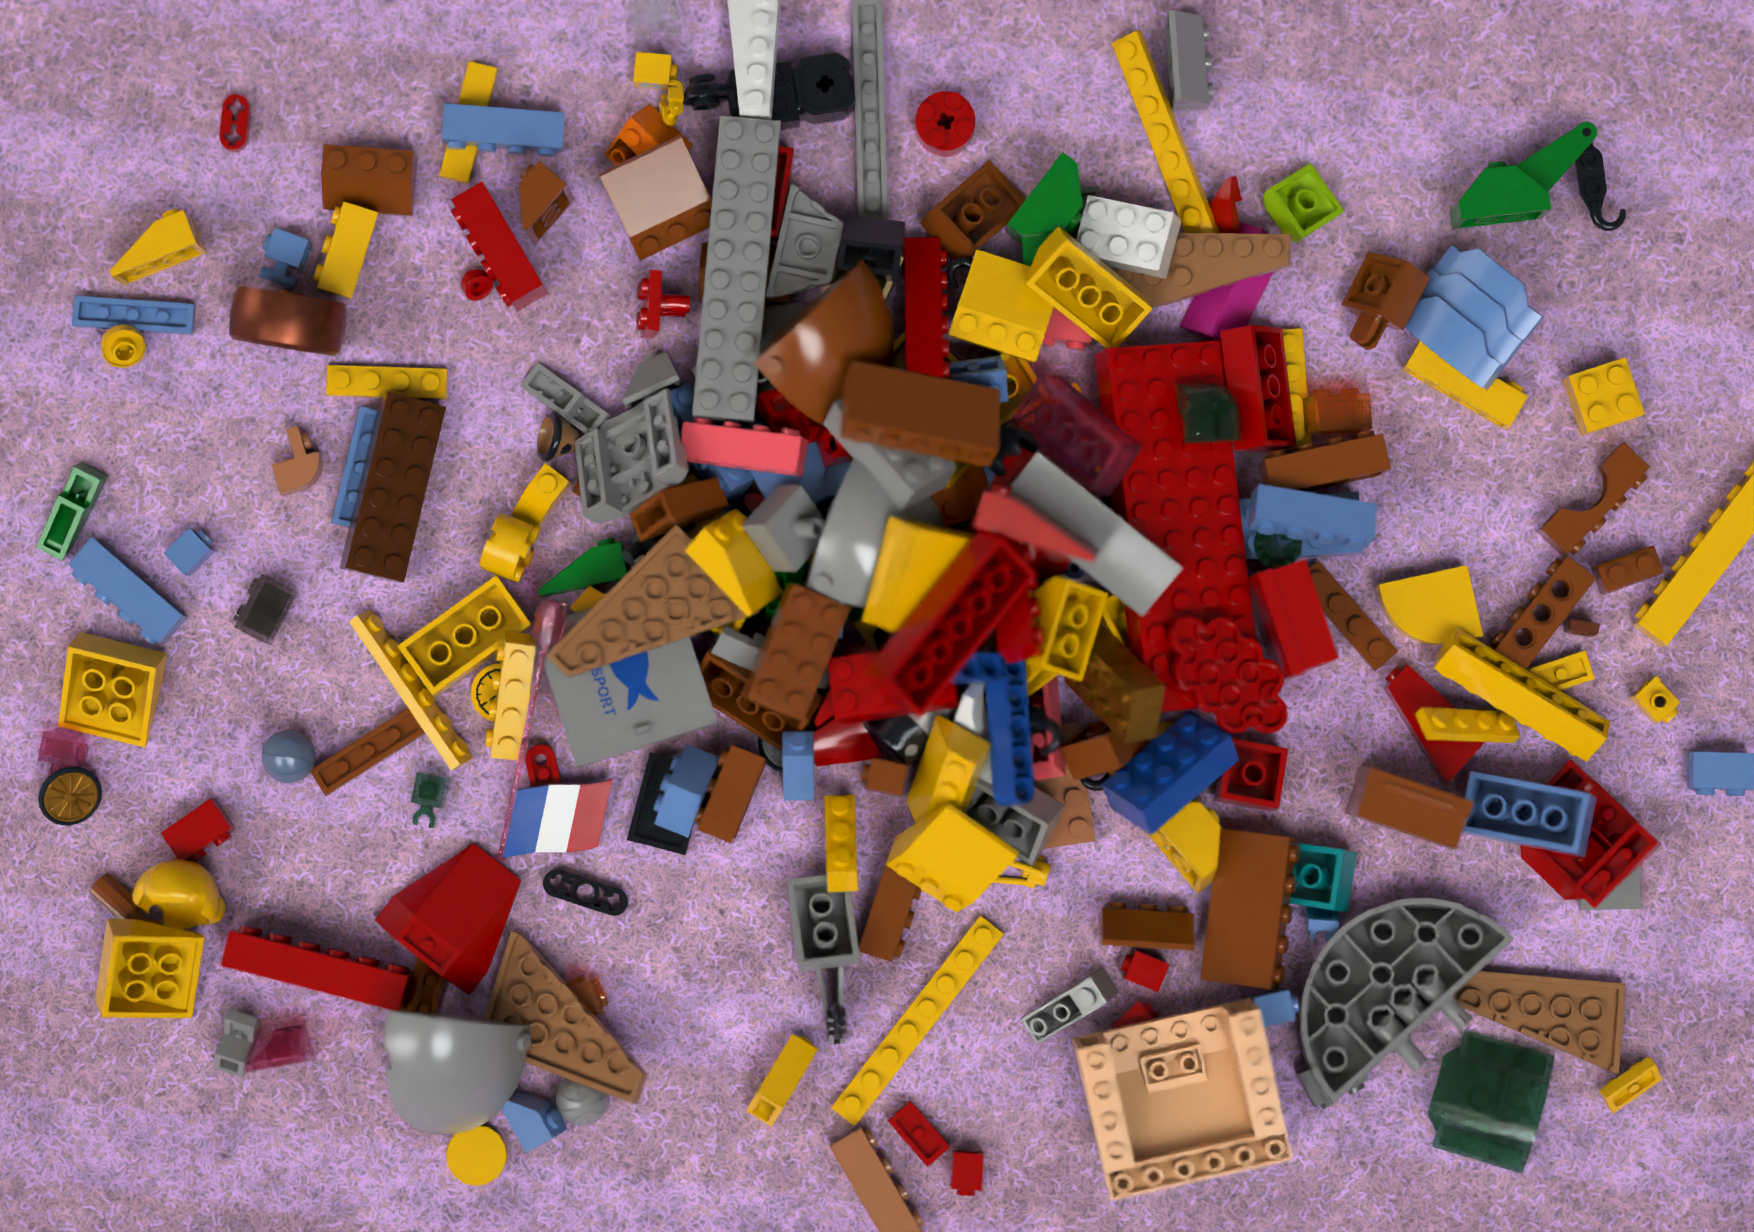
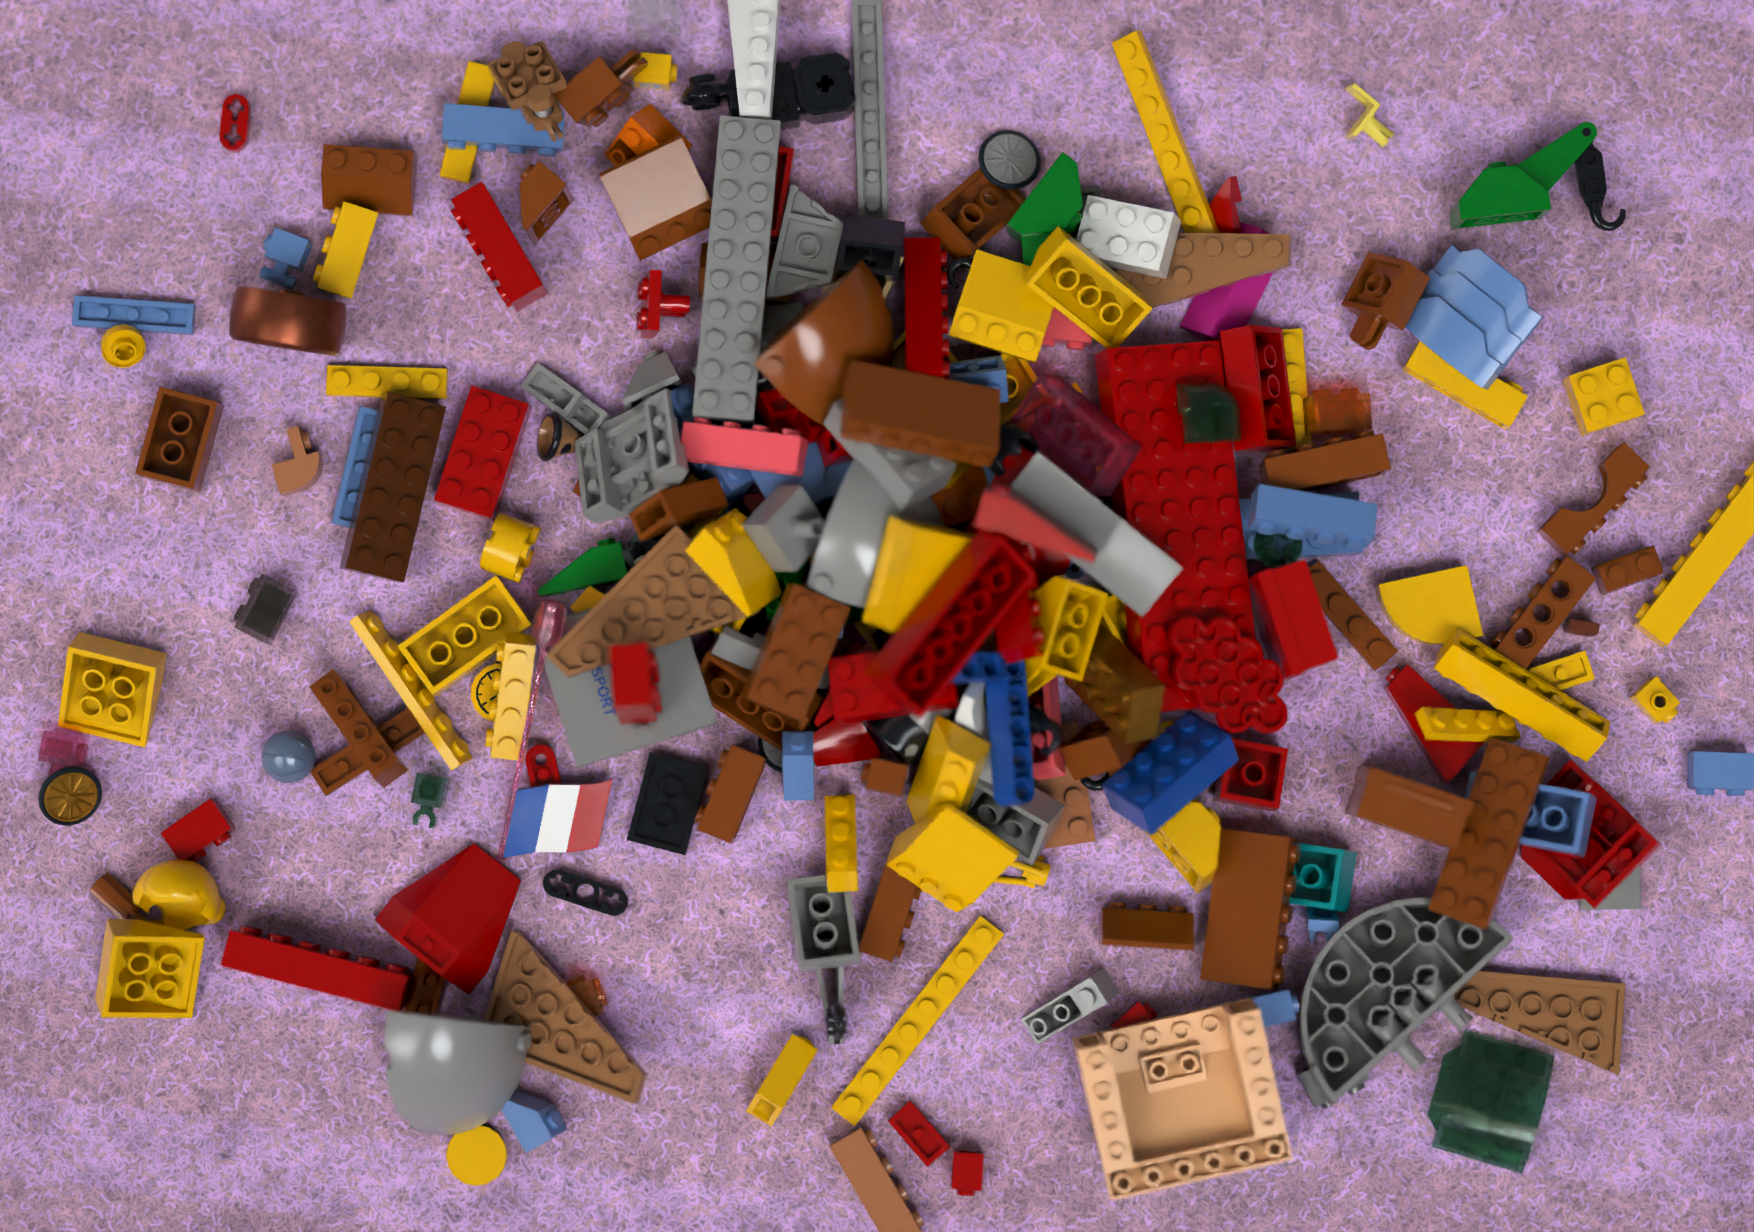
green slope [36,462,109,561] -> none
medium blue brick [68,537,188,644] -> none
yellow slope [109,209,207,286] -> none
medium blue brick [164,528,215,577] -> none
light grey brick [214,1008,261,1078] -> none
clear pink slope [245,1024,315,1072] -> none
red tile [460,269,493,301] -> none
yellow slope [511,463,572,527] -> none
light grey piece [556,1078,609,1126] -> none
medium blue brick [653,744,720,838] -> none
yellow piece [659,79,684,126] -> none
red brick [915,91,976,157] -> none
red brick [1120,950,1170,992] -> none
light grey slope [1164,10,1214,112] -> none
lime slope [1263,163,1345,243] -> none
yellow plate [1599,1056,1663,1114] -> none
none -> dark orange brick [135,386,224,493]
none -> dark orange brick [309,669,408,788]
none -> red brick [434,385,532,521]
none -> medium nougat piece [487,41,567,141]
none -> dark orange brick [554,49,648,127]
none -> red brick [610,643,662,725]
none -> light grey wheel [979,130,1040,190]
none -> light yellow bracket [1345,83,1394,147]
none -> dark orange plate [1428,737,1550,931]

